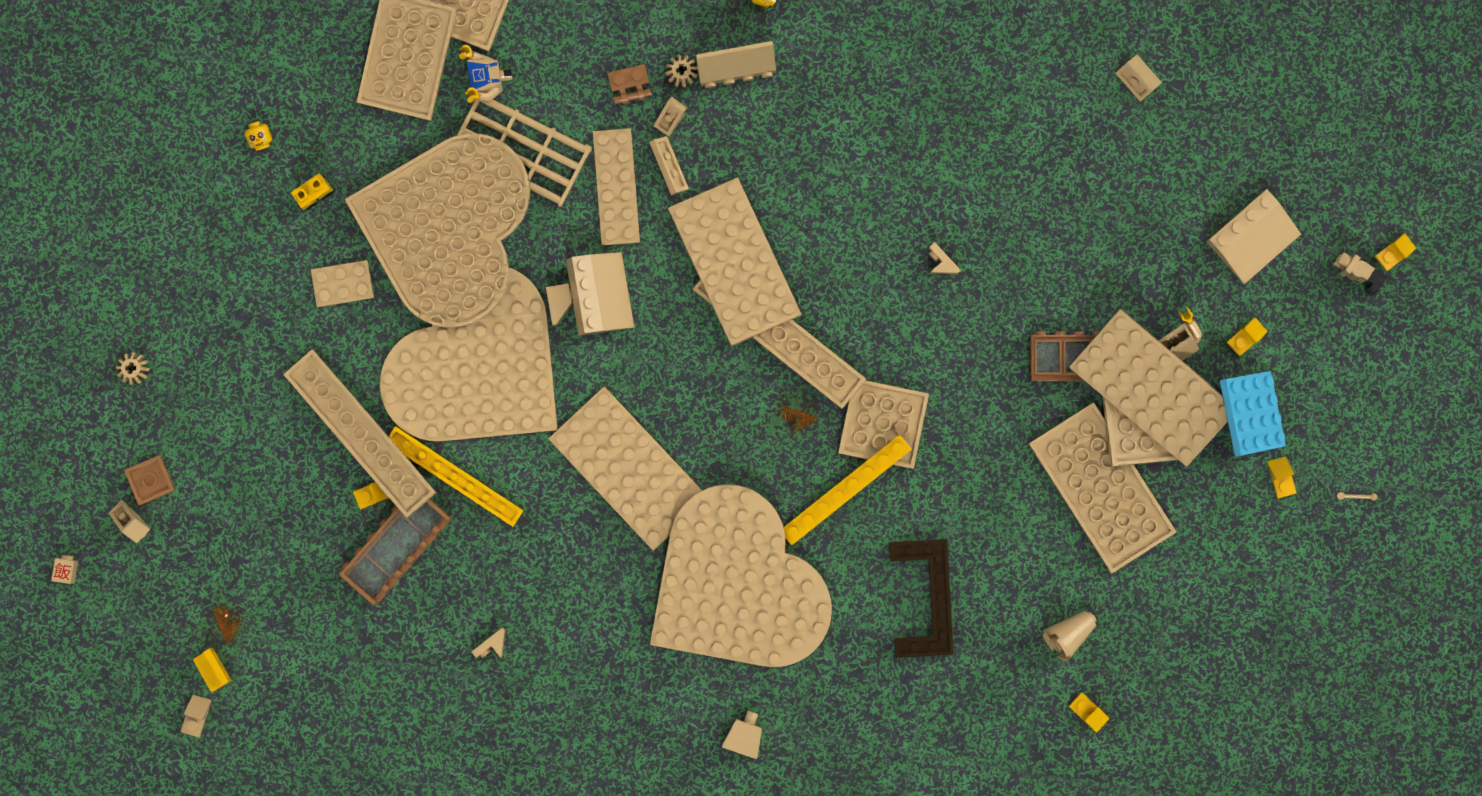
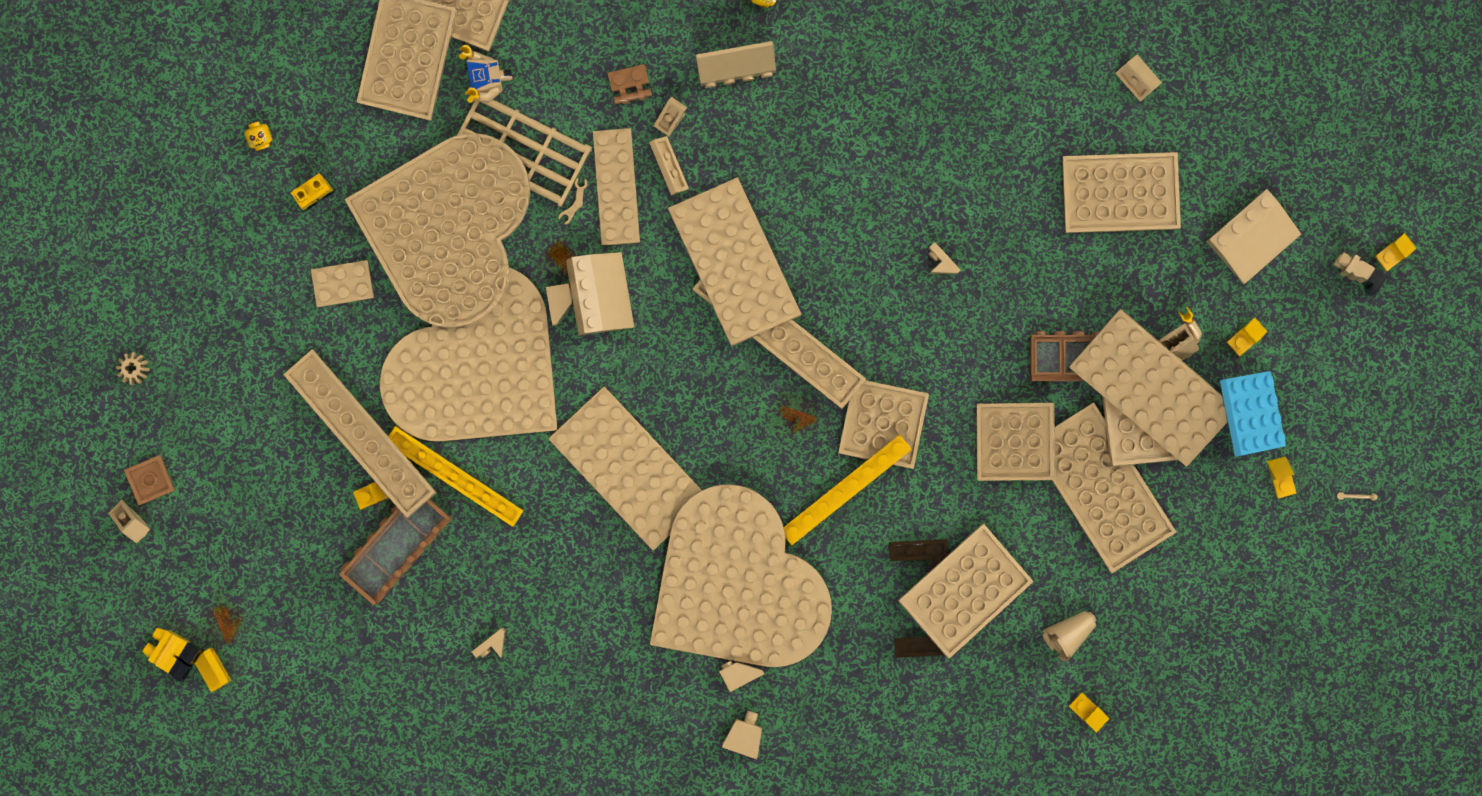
tan brick [51,555,78,584] -> none
tan slope [181,695,212,737] -> none
tan gear [665,55,698,87] -> none
none -> yellow hips [142,628,203,682]
none -> clear orange slope [545,240,575,278]
none -> tan piece [559,178,588,225]
none -> tan slope [719,661,764,692]
none -> tan plate [898,524,1034,659]
none -> tan plate [977,403,1055,481]
none -> tan plate [1062,152,1181,233]

